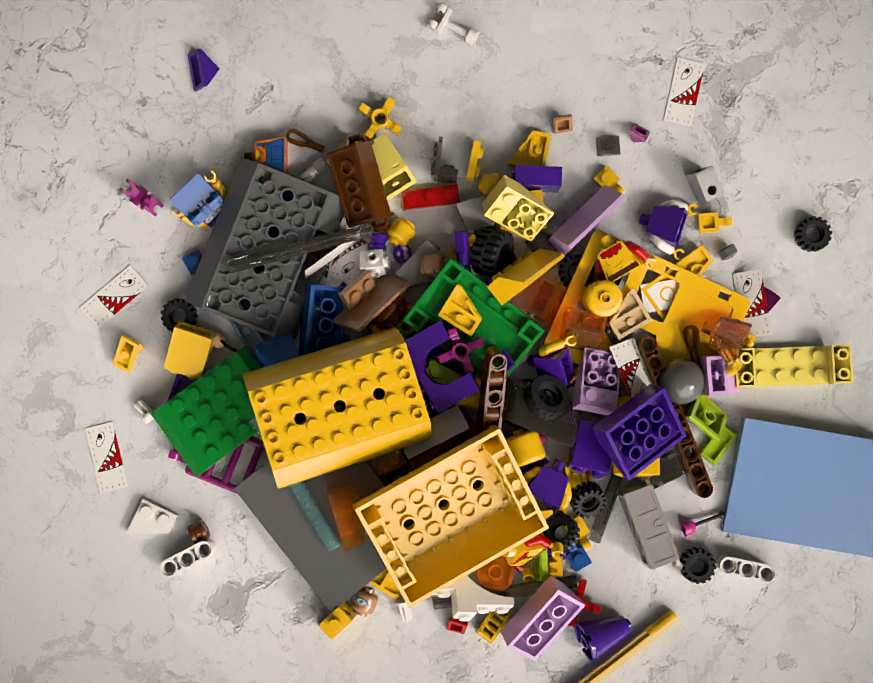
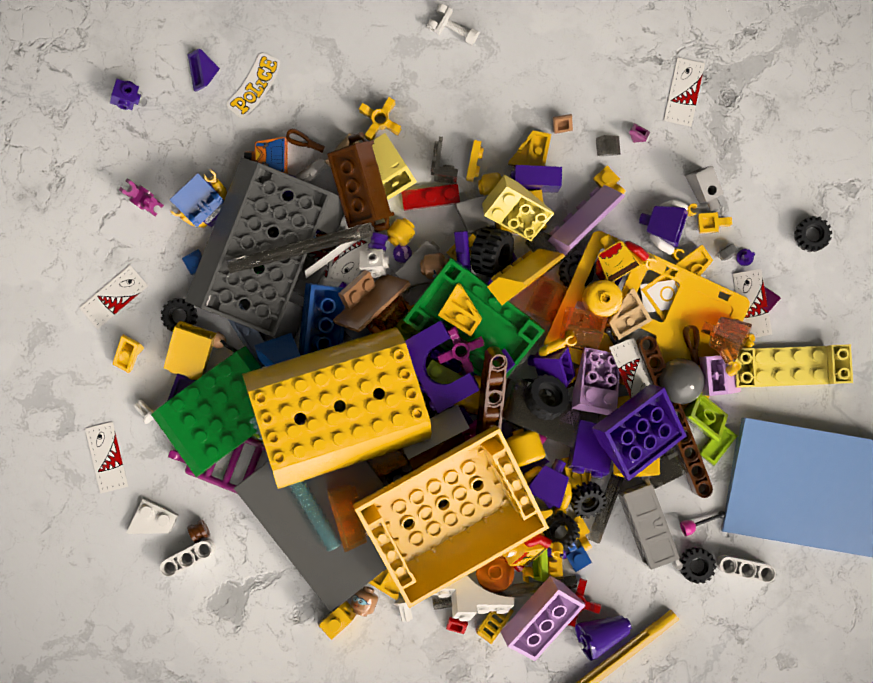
none -> dark purple brick [110,79,141,110]
none -> sticker [227,53,280,118]
none -> dark purple piece [736,249,755,266]

